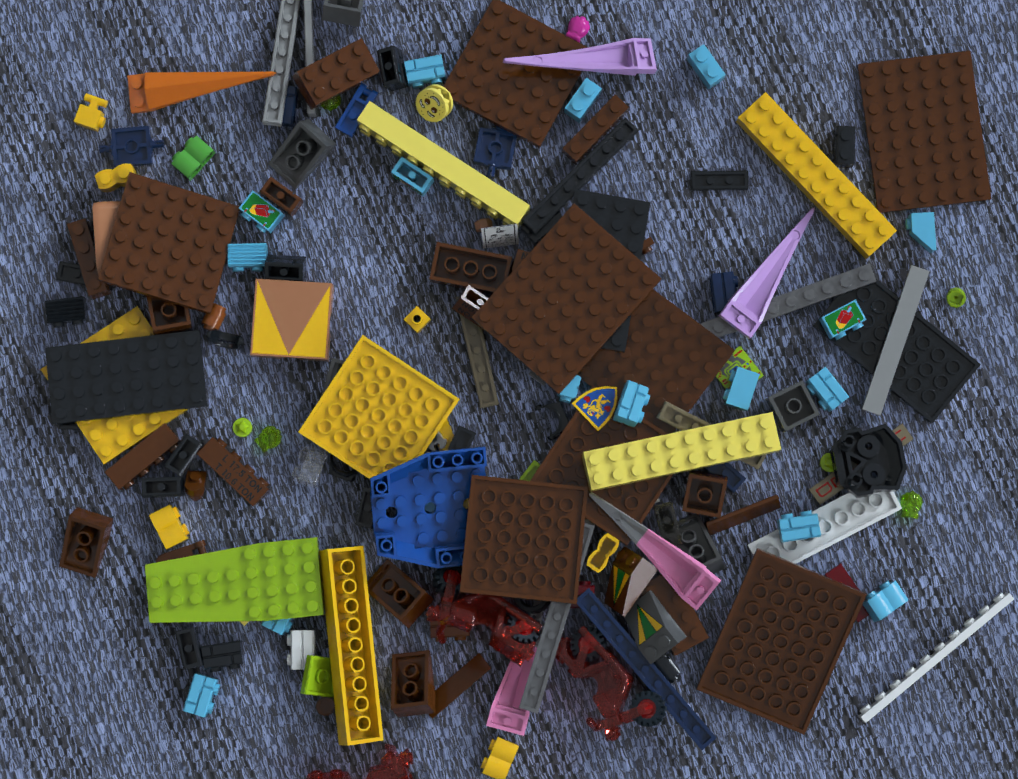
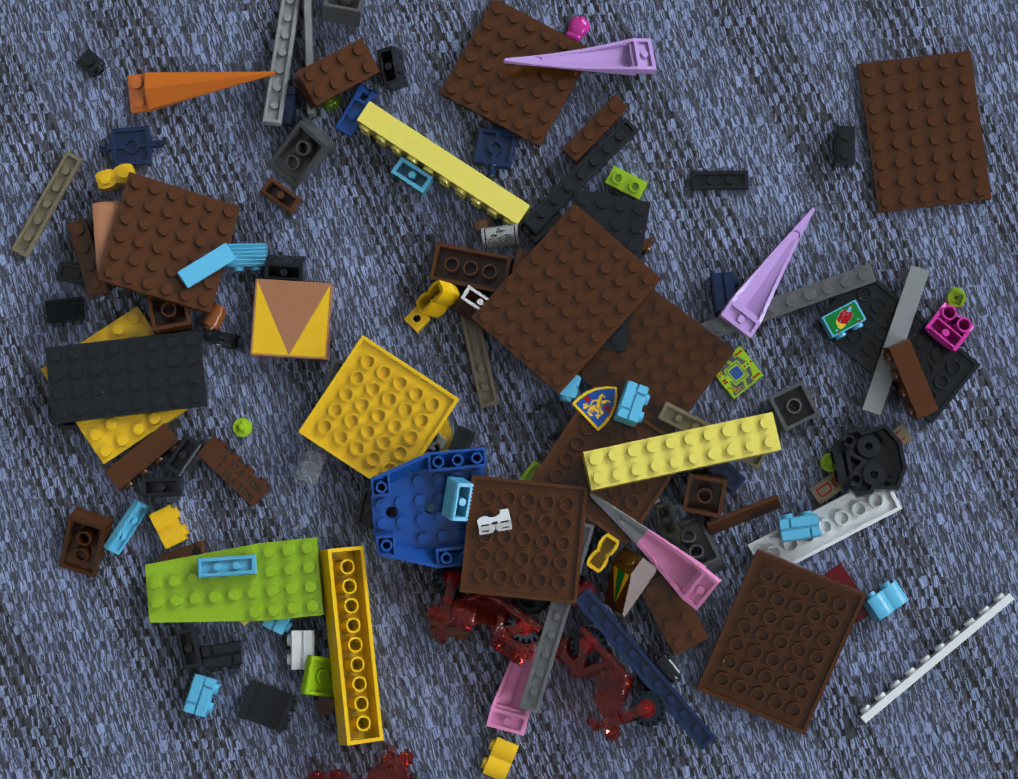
yellow brick [74,93,108,132] -> none
bright green brick [171,135,215,181] -> none
reddish brown plate [185,470,207,502] -> none
brick [239,190,284,234] -> none
clear neon green animal [254,426,282,453] -> none
black helmet [329,453,358,482] -> none
reddish brown slope [367,559,434,629] -> none
reddish brown slope [391,650,436,717] -> none
medium azure brick [404,54,446,89] -> none
light yellow head [416,84,453,122] -> none
reddish brown slope [429,653,492,719] -> none
medium azure brick [564,77,602,123] -> none
dark grey slope [625,590,687,664] -> none
medium azure brick [687,44,726,90] -> none
medium azure brick [722,367,760,412] -> none
yellow brick [736,92,897,259] -> none
medium azure brick [806,367,849,412] -> none
clear neon green animal [900,491,923,519] -> none
medium azure slope [905,212,936,253] -> none
none -> dark tan tile [11,150,84,259]
none -> black bracket [76,48,106,78]
none -> medium azure tile [103,498,151,555]
none -> medium azure tile [177,243,236,290]
none -> medium azure tile [197,554,257,578]
none -> black panel [237,679,297,733]
none -> yellow brick [416,280,460,318]
none -> medium azure brick [441,477,474,521]
none -> white piece [477,508,512,535]
none -> lime brick [605,166,648,200]
none -> reddish brown brick [883,339,939,419]
none -> dark pink slope [924,302,974,353]

